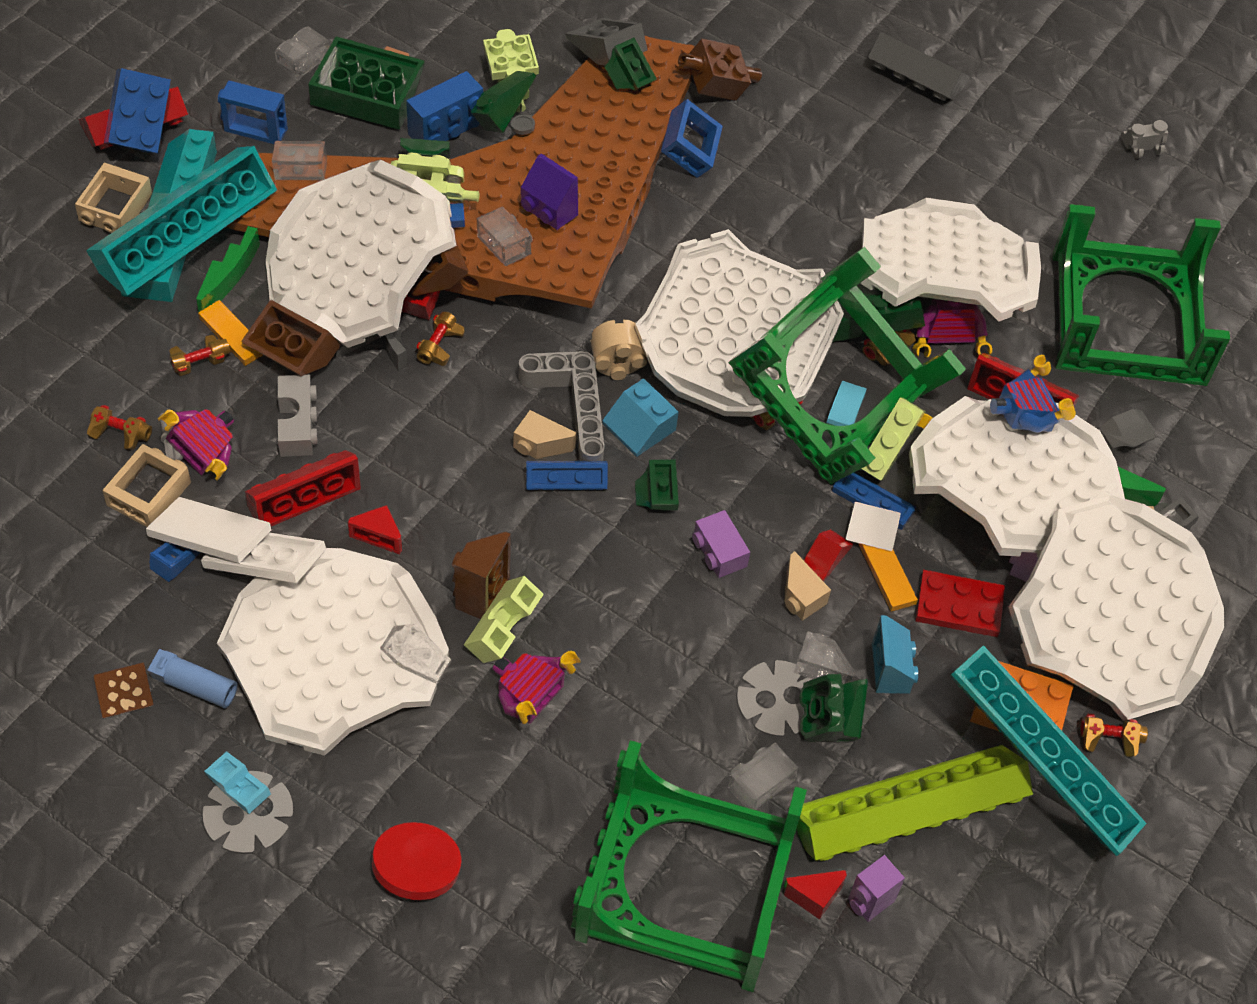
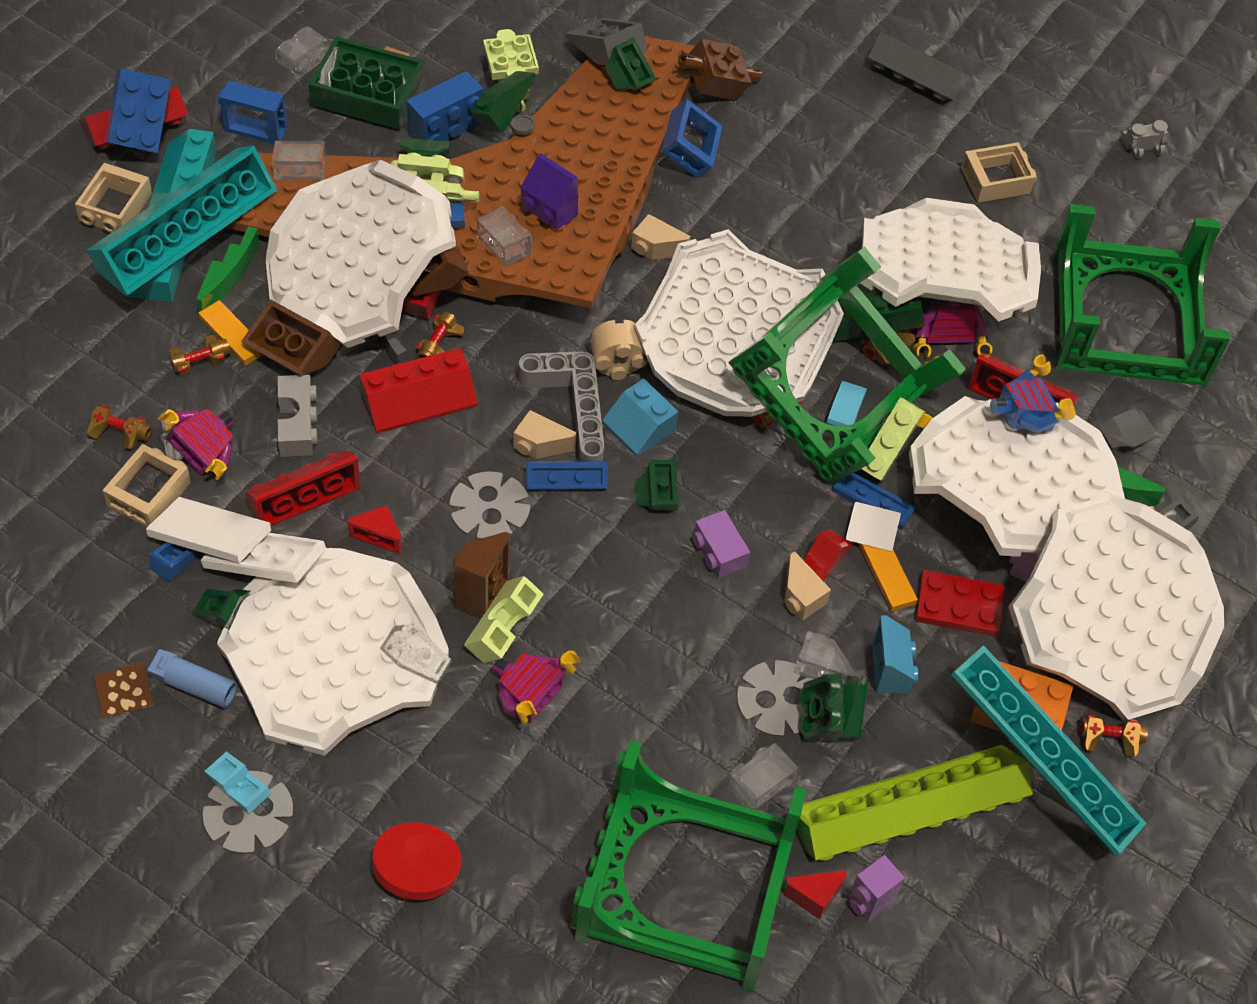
none -> dark green slope [192,589,251,627]
none -> red slope [359,348,478,434]
none -> light grey piece [450,471,530,538]
none -> tan slope [631,214,691,260]
none -> tan window [961,142,1037,203]

